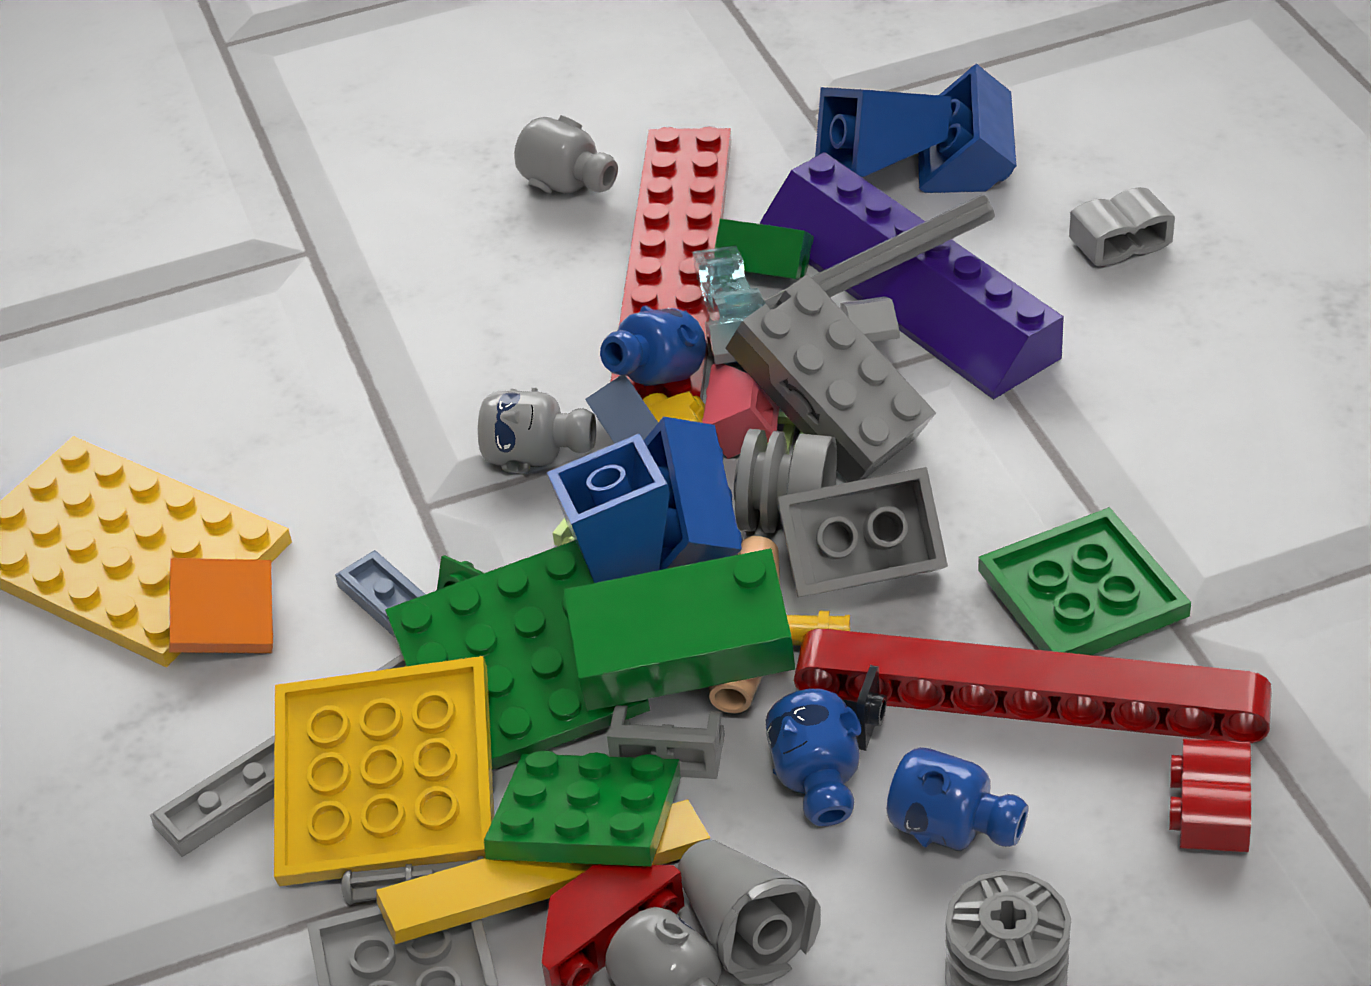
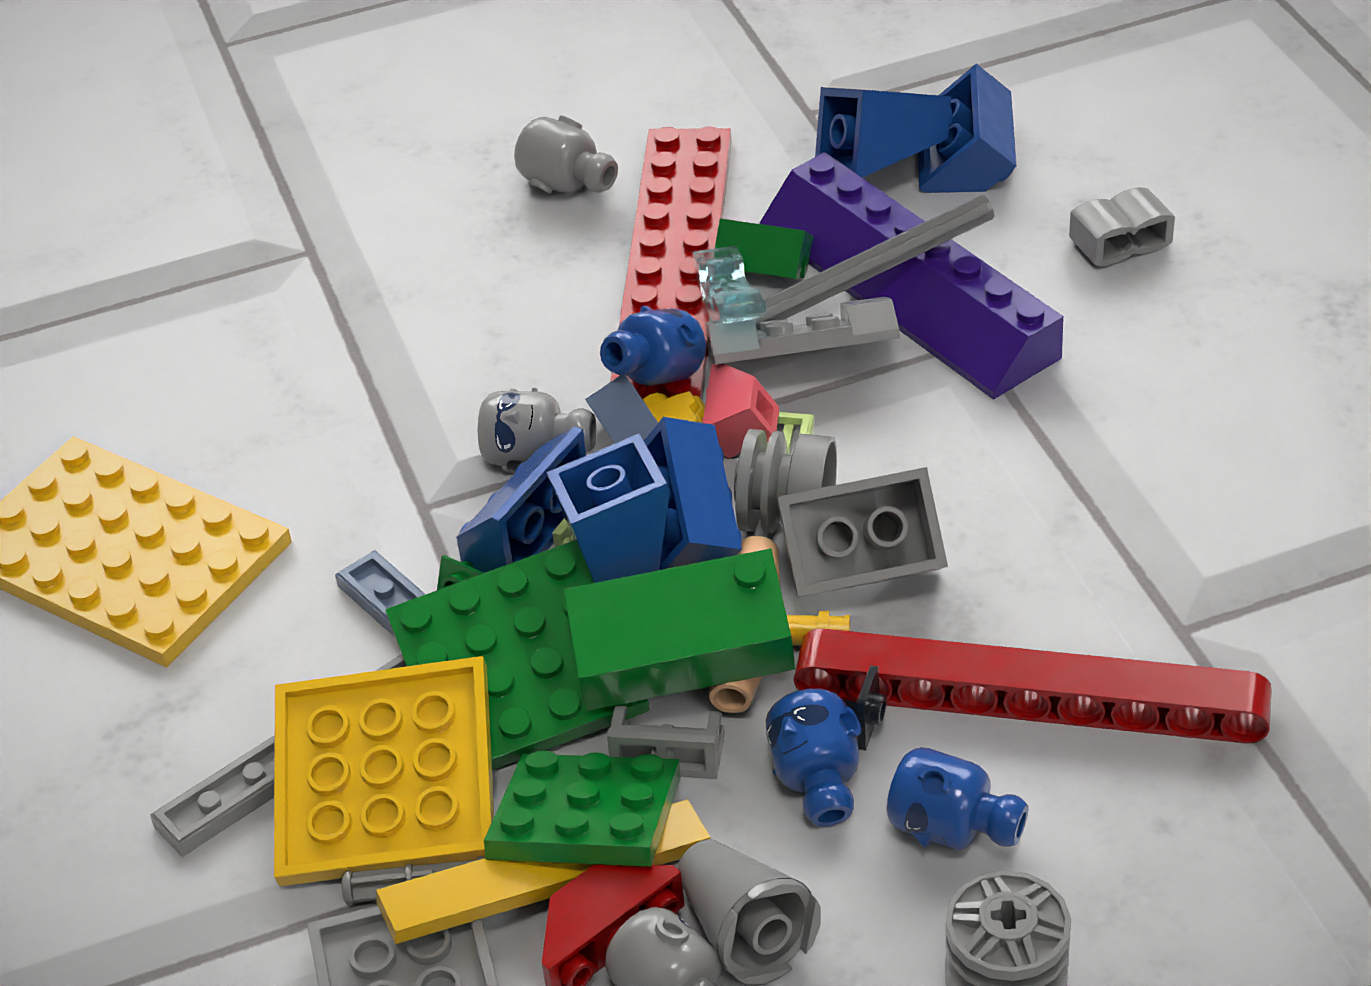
orange tile [169,558,273,653] -> none
light grey piece [725,274,936,482] -> none
green plate [978,507,1191,655] -> none
red brick [1169,739,1251,852] -> none
none -> blue slope [456,426,586,573]

